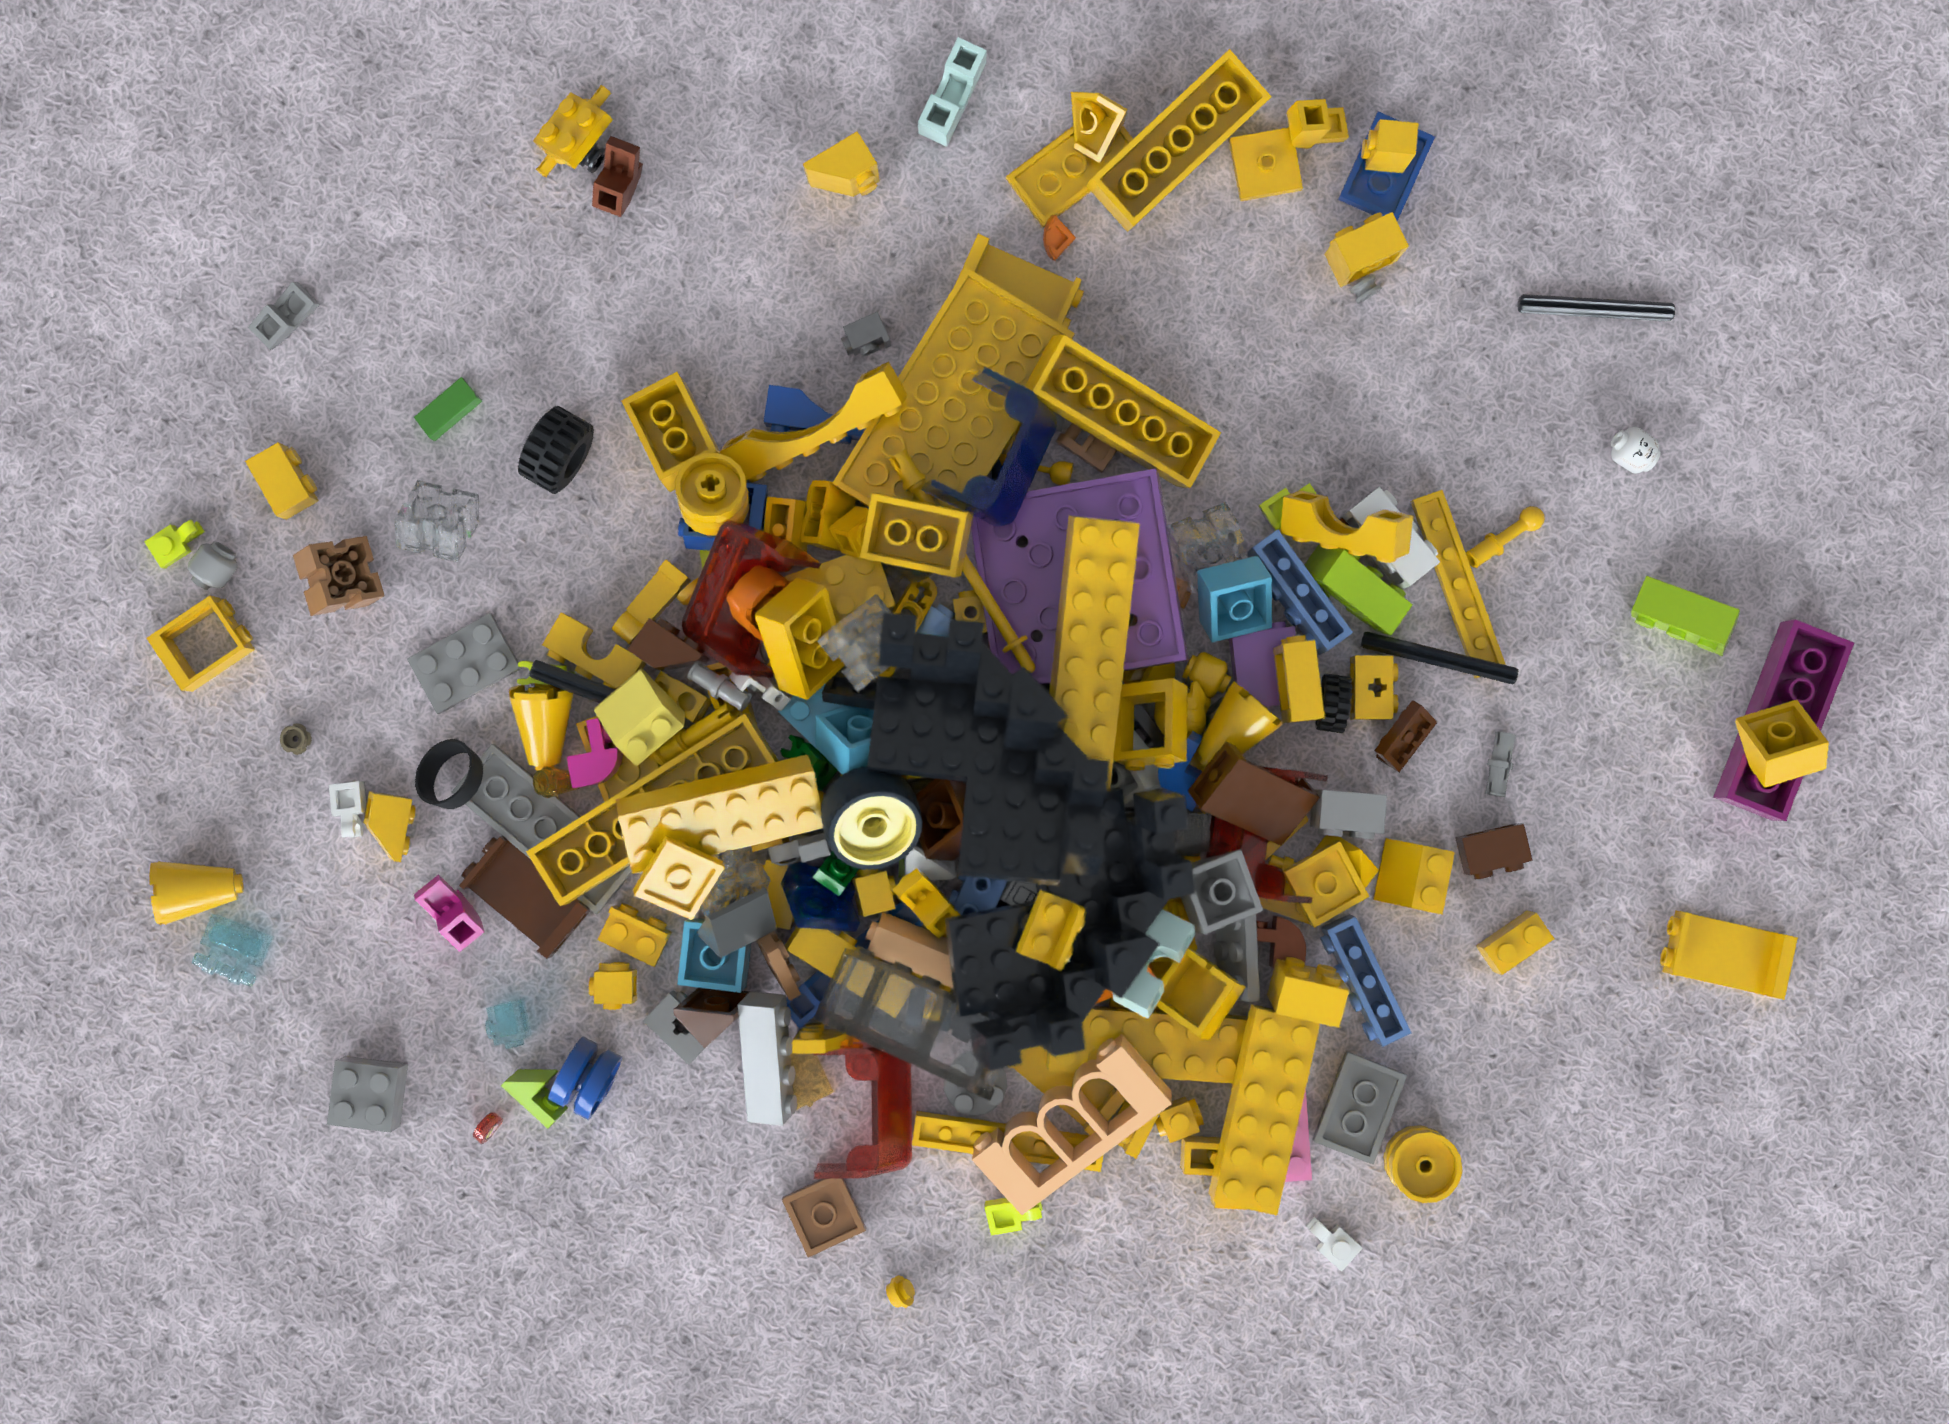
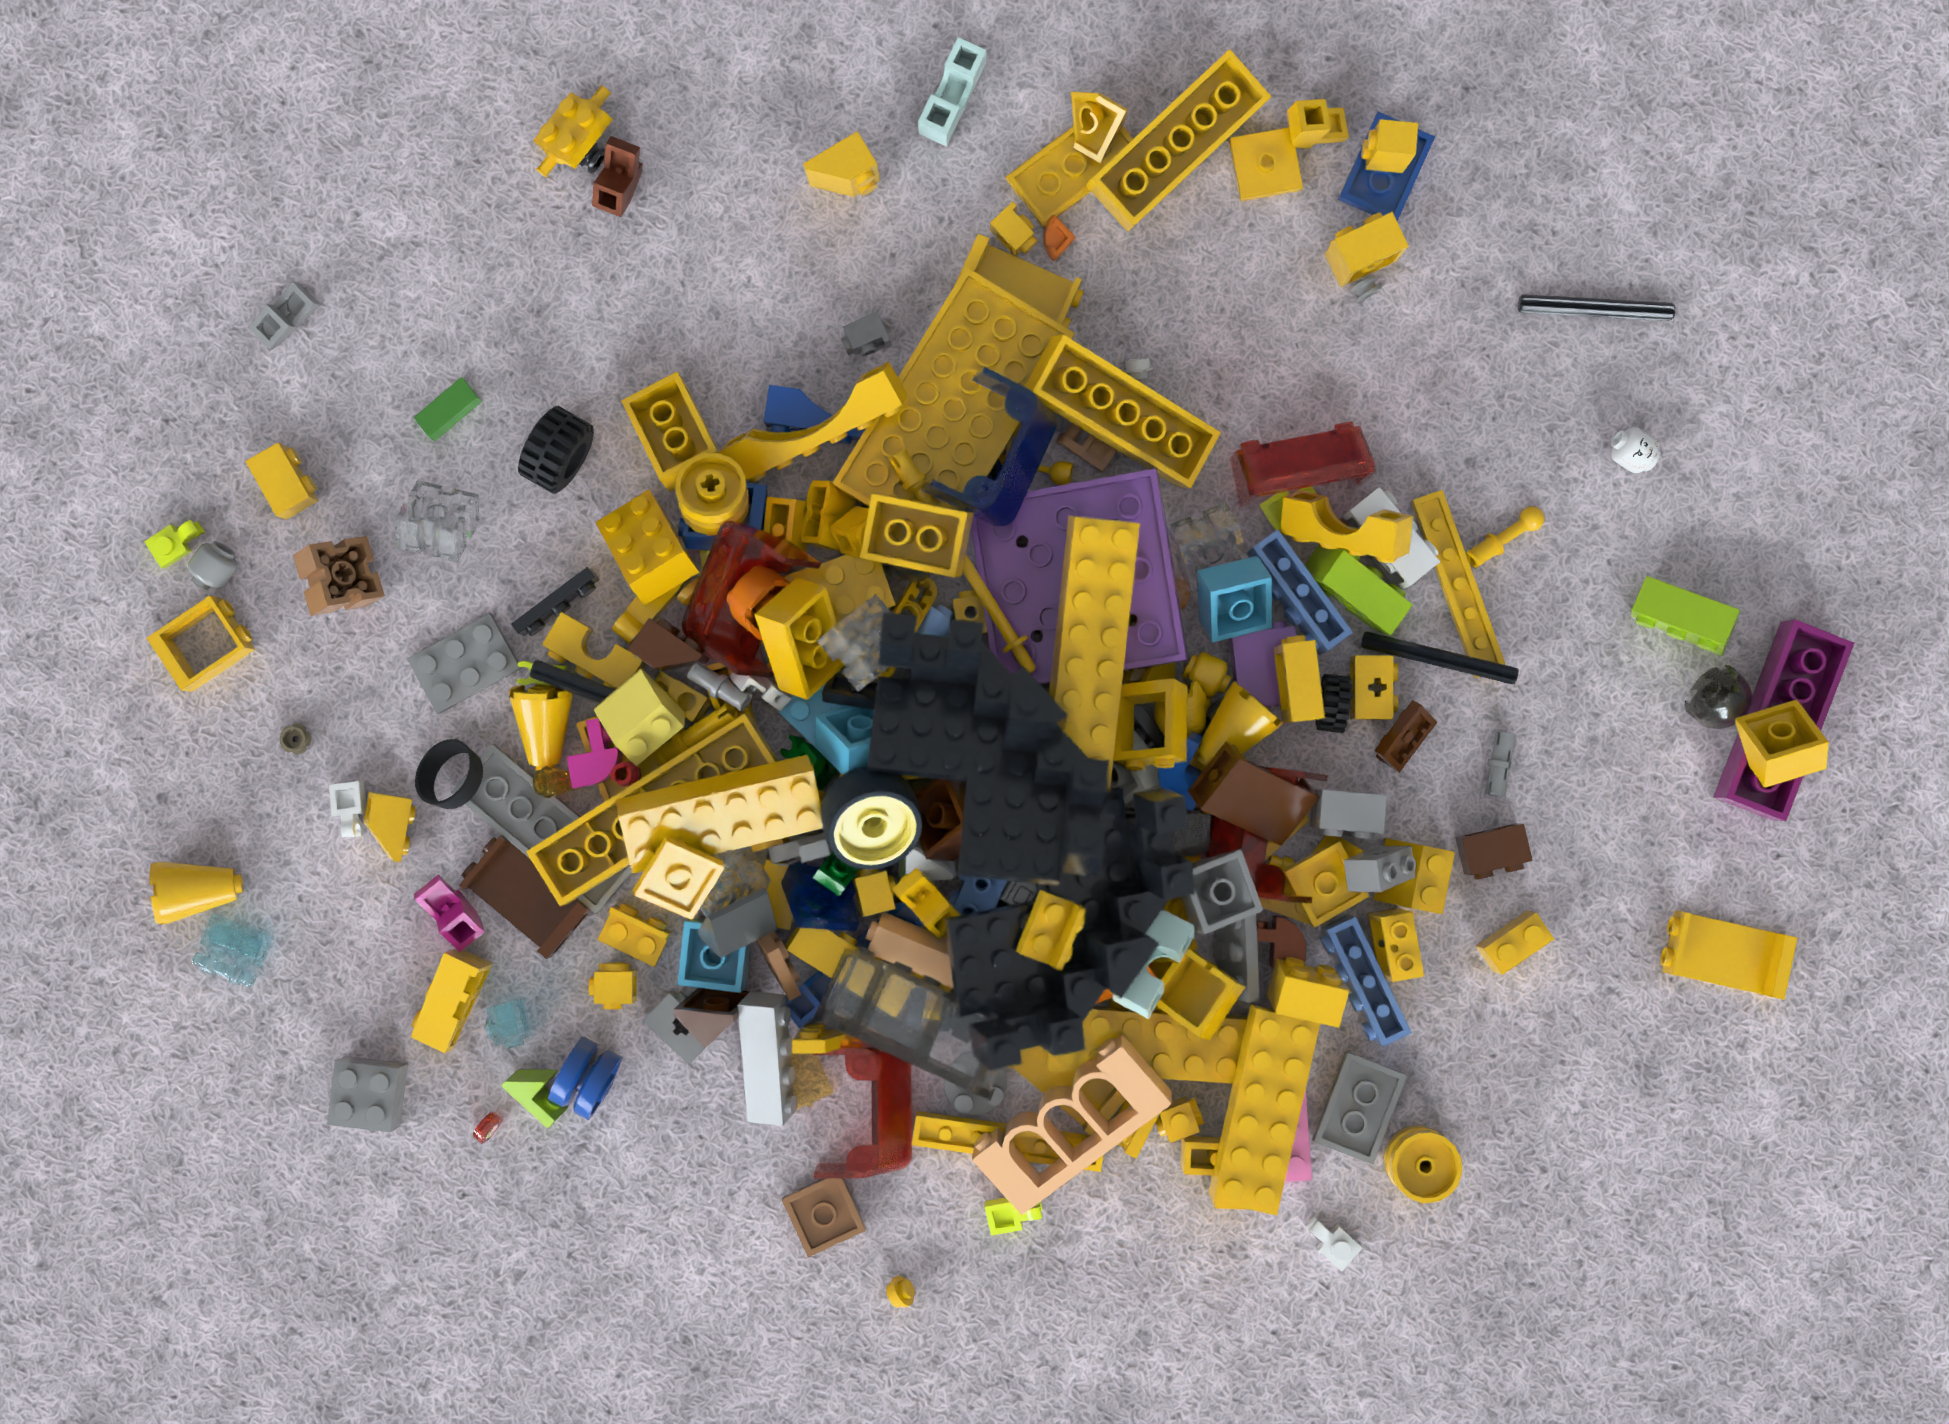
none -> yellow wedge [411,949,493,1053]
none -> black plate [511,567,600,636]
none -> yellow brick [595,489,699,606]
none -> red pin [611,762,642,787]
none -> yellow brick [990,201,1038,256]
none -> white plate [1122,357,1153,379]
none -> clear red windscreen [1230,421,1377,507]
none -> light grey brick [1344,846,1416,892]
none -> yellow window [1367,908,1424,982]
none -> clear smoke cylinder [1684,665,1753,729]

